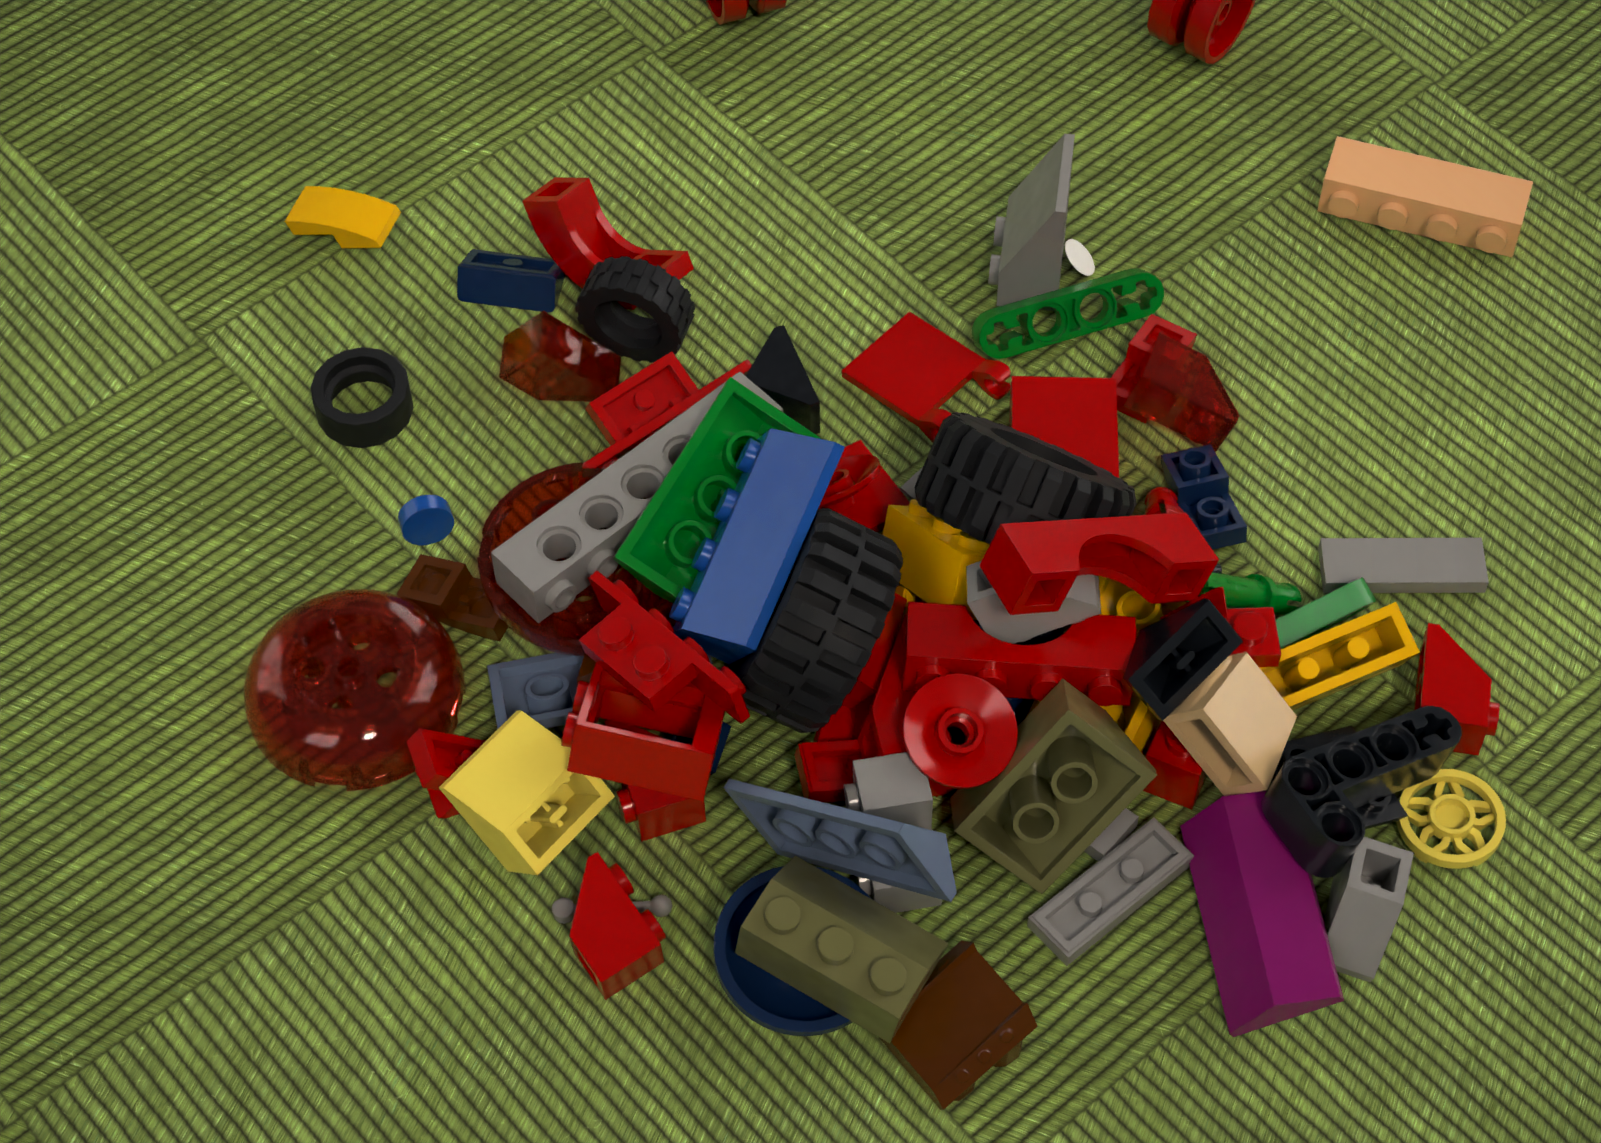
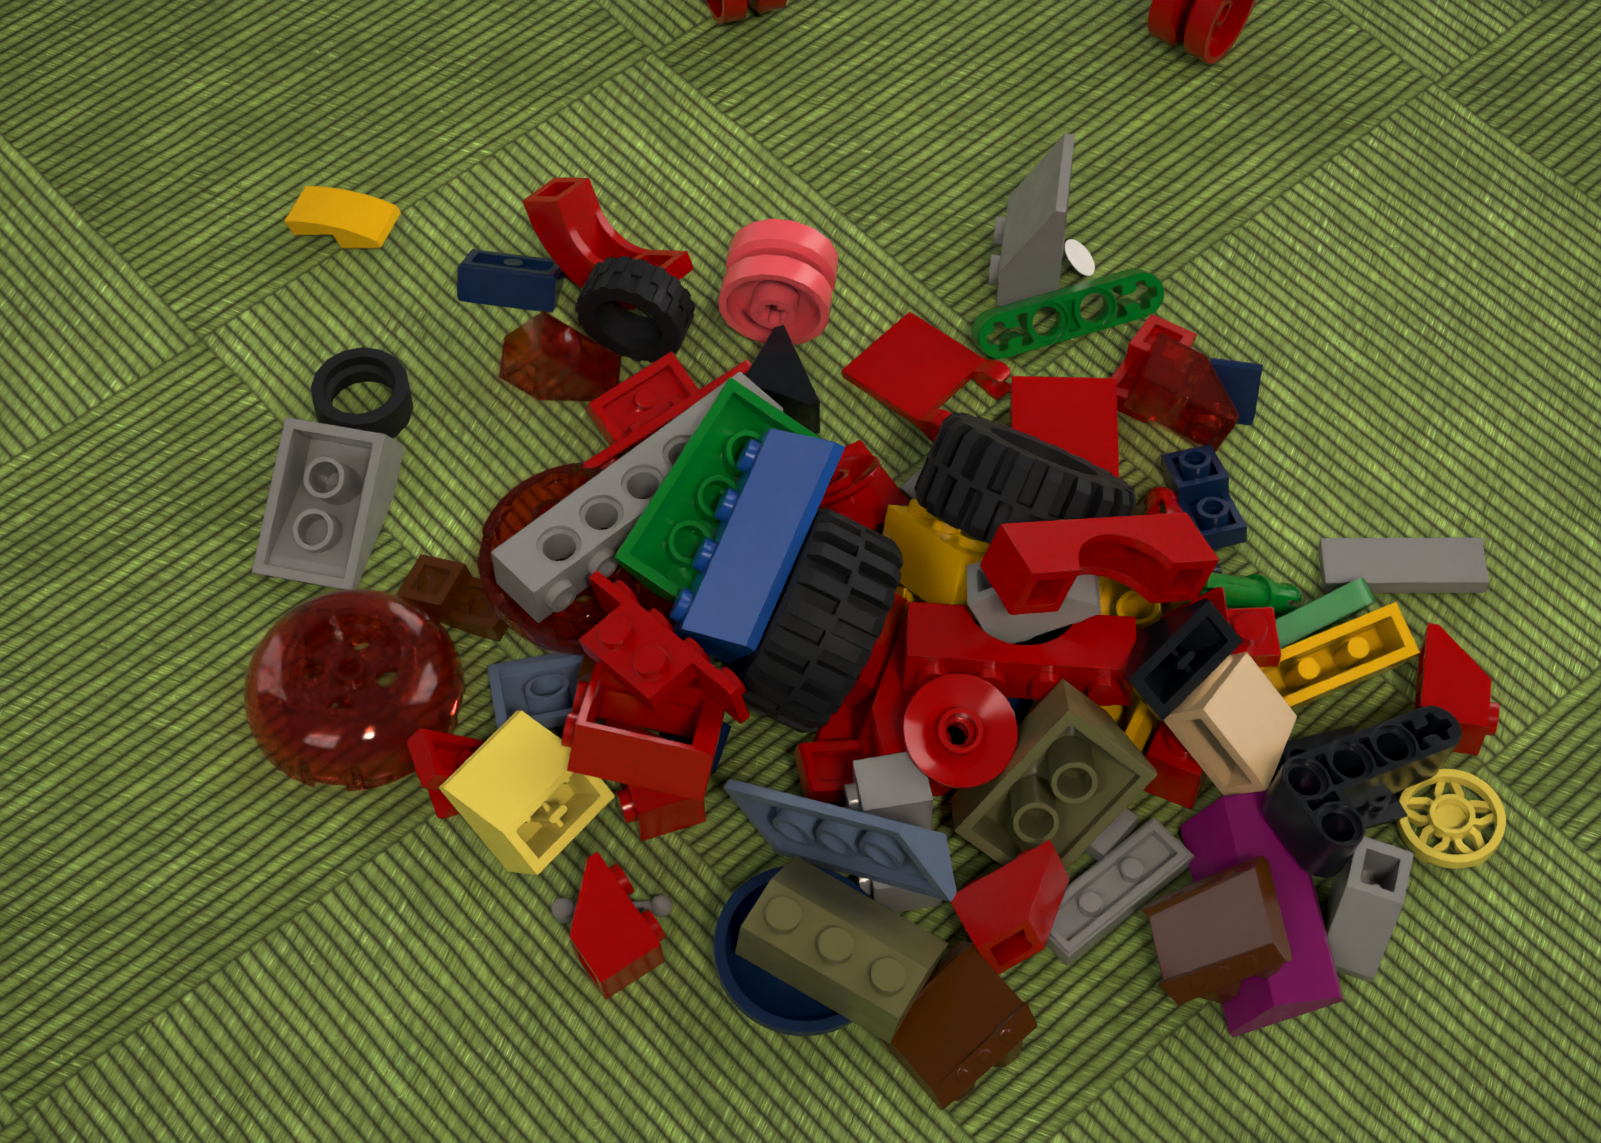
blue tile [398,495,454,545] -> none
light nougat brick [1317,136,1533,257] -> none
none -> light grey slope [252,417,404,592]
none -> coral wheel [718,219,838,345]
none -> red slope [950,840,1070,975]
none -> reddish brown slope [1141,855,1293,1005]
none -> dark blue slope [1202,358,1263,425]

